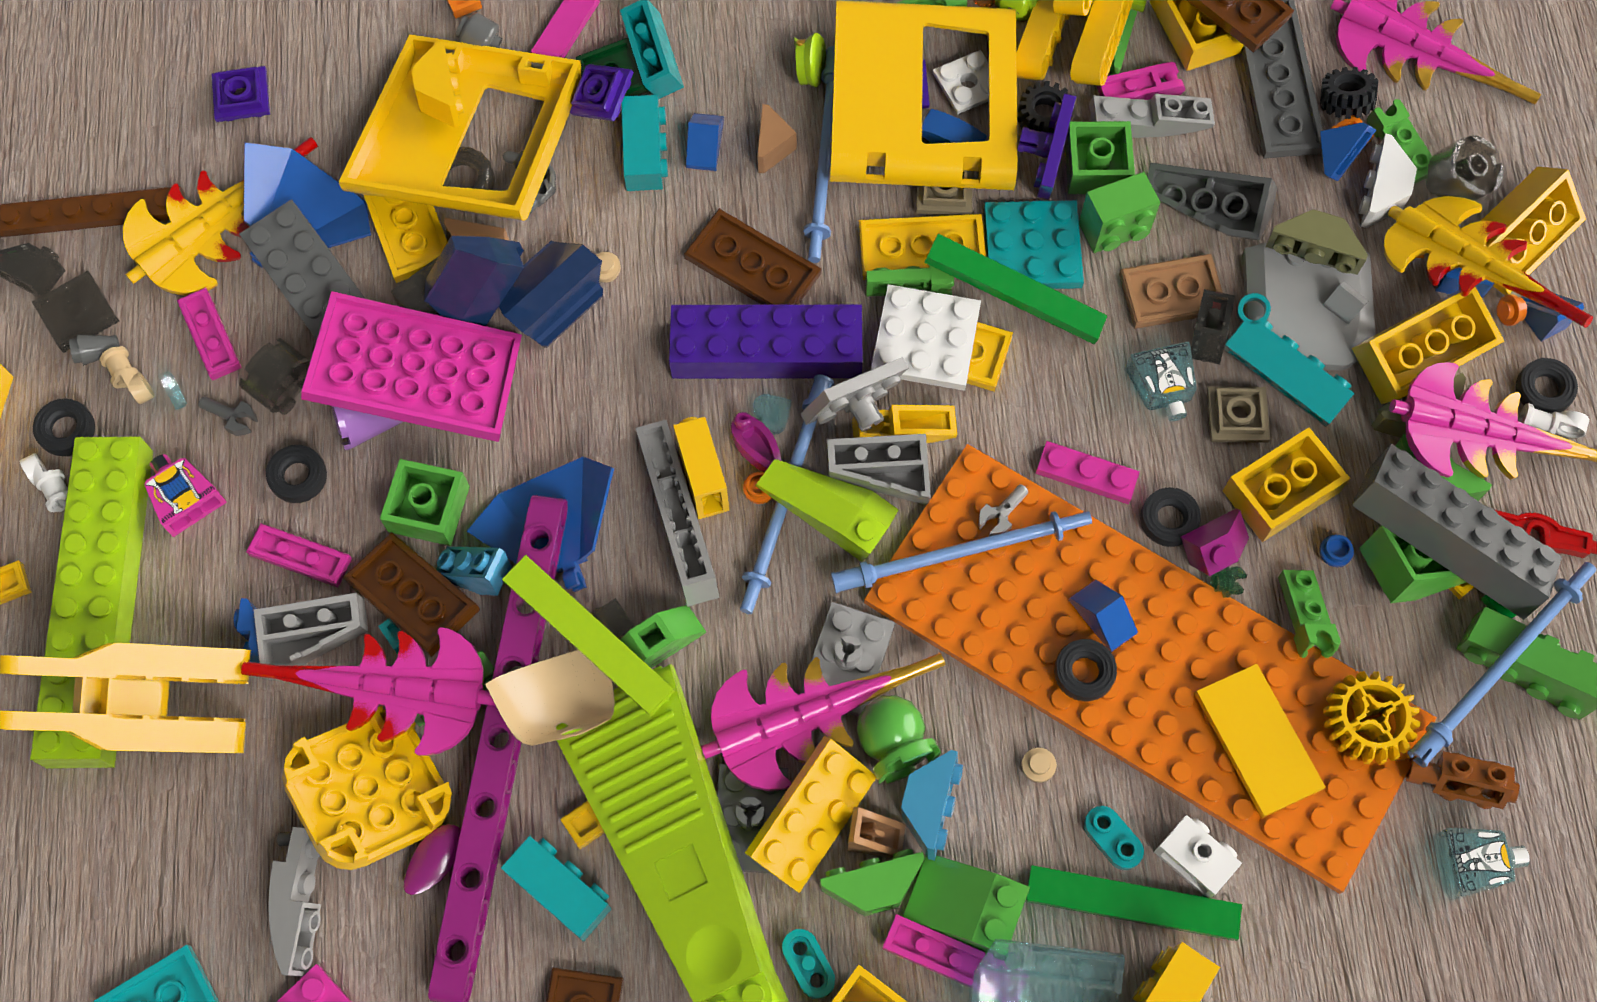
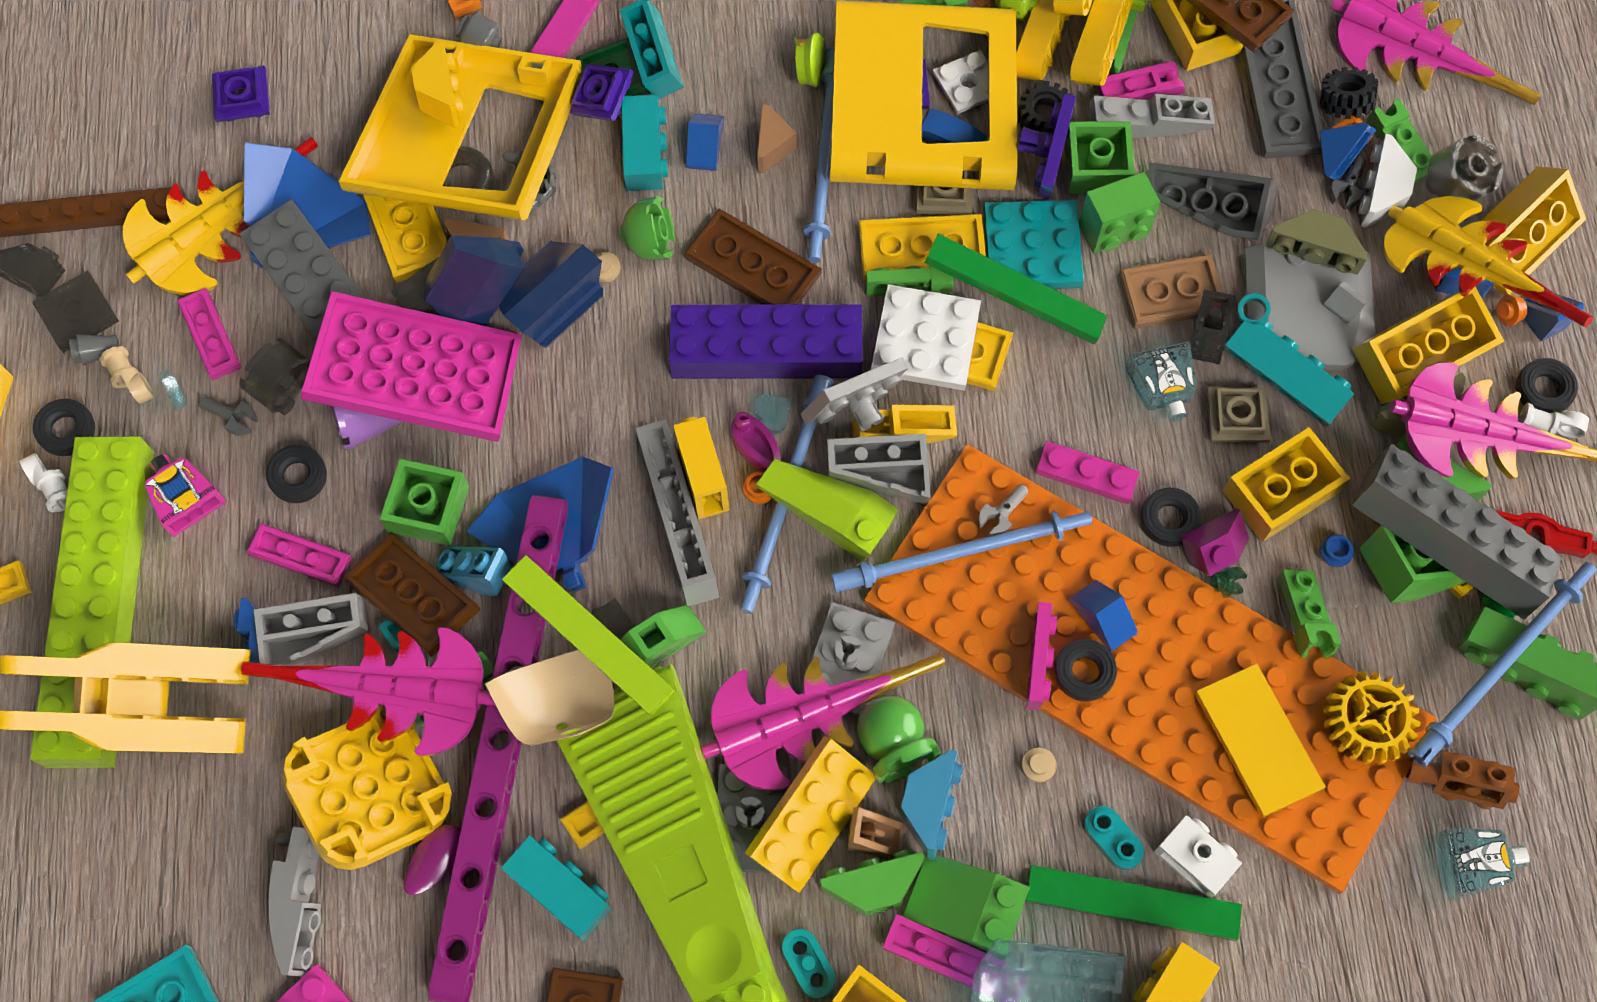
none -> bright green cylinder [620,197,675,260]
none -> dark pink plate [1025,602,1057,711]
none -> dark grey bar [1328,157,1366,209]

